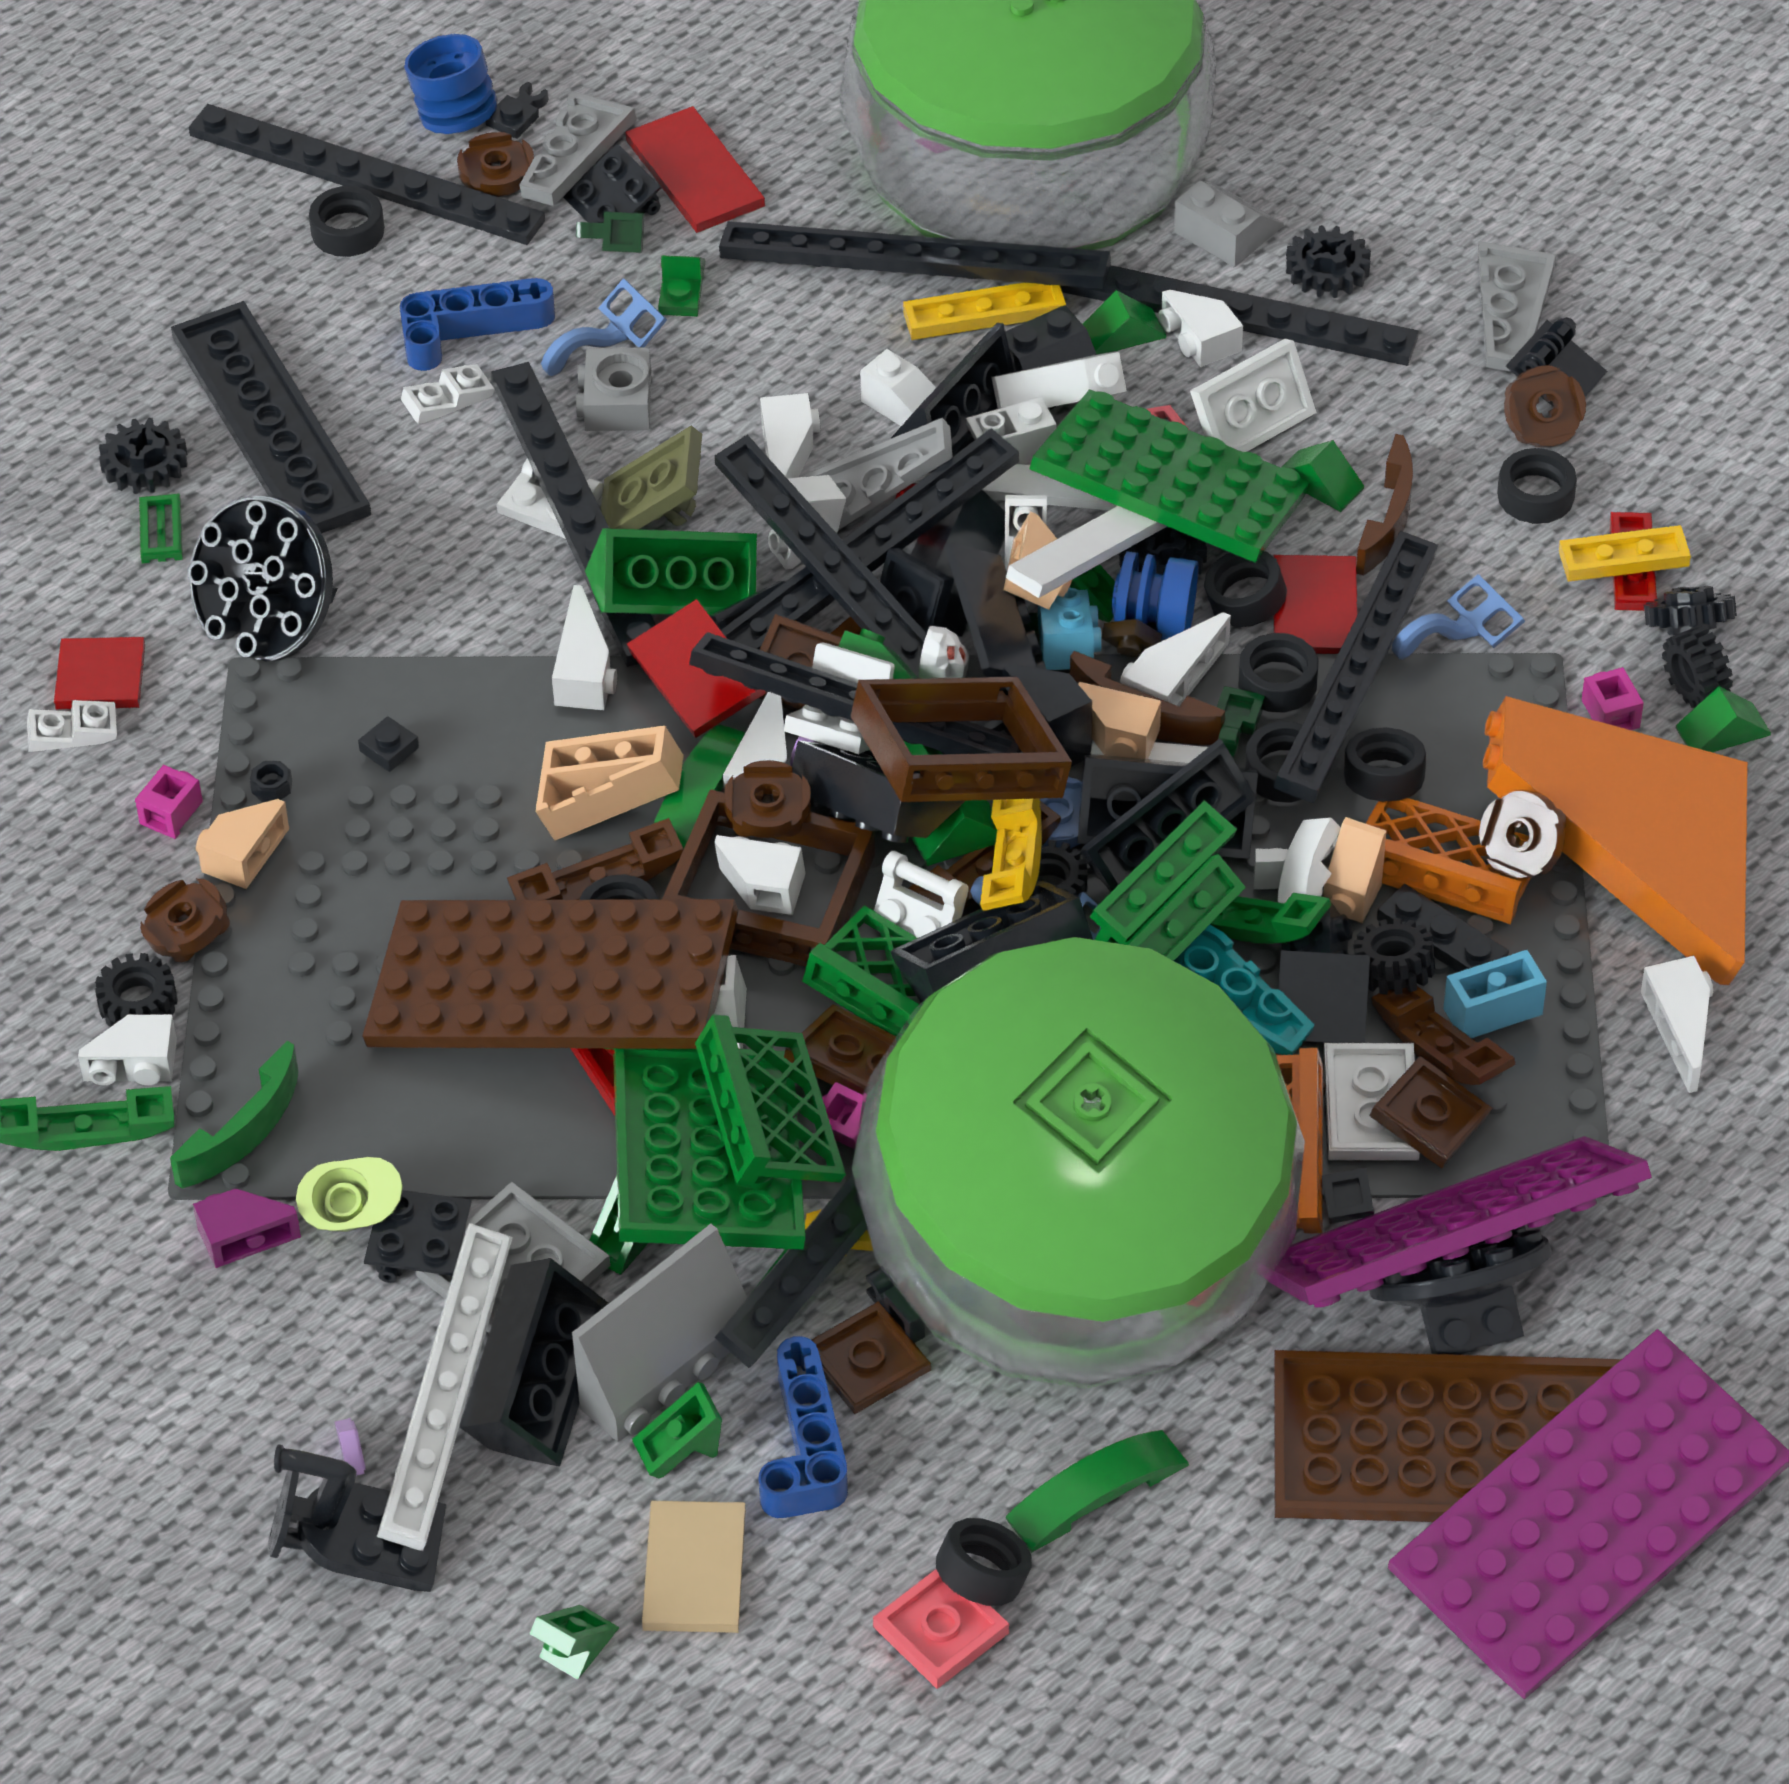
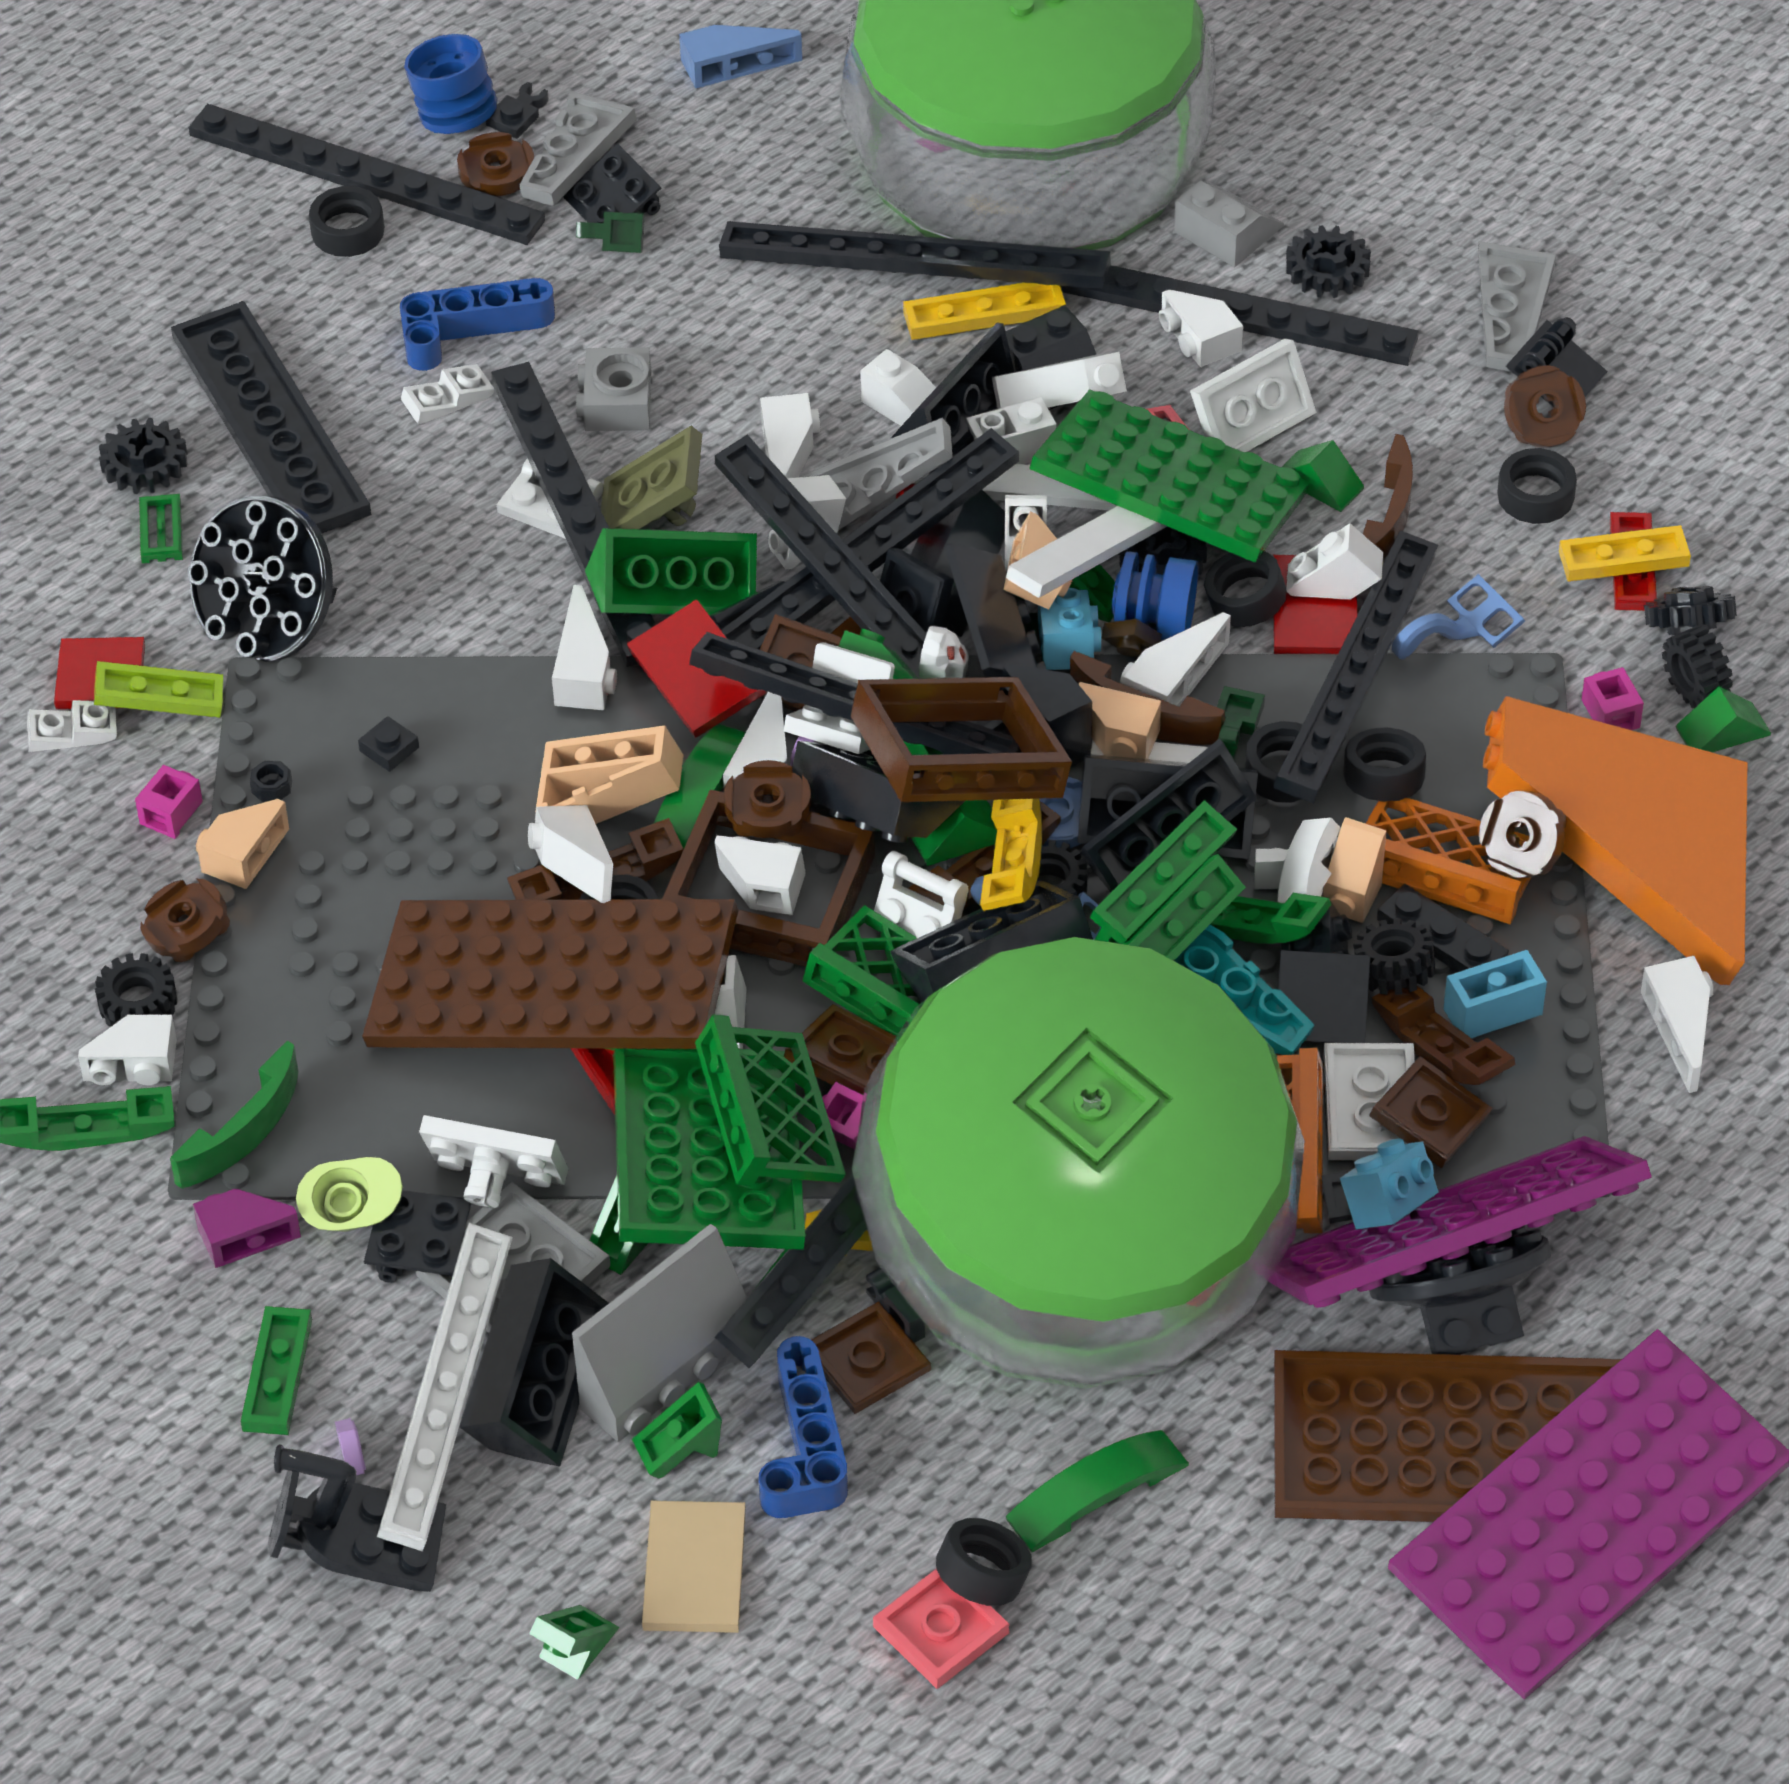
medium blue piece [541,278,667,376] -> none
red tile [625,106,765,233] -> none
green slope [658,255,706,317] -> none
green slope [1083,290,1166,354] -> none
black tyre [1238,633,1319,713] -> none
none -> lime plate [94,661,223,718]
none -> green plate [241,1306,312,1435]
none -> white plate [419,1115,569,1208]
none -> white slope [528,805,613,903]
none -> medium blue slope [679,25,802,88]
none -> white slope [1286,523,1383,600]
none -> medium azure brick [1340,1138,1439,1229]

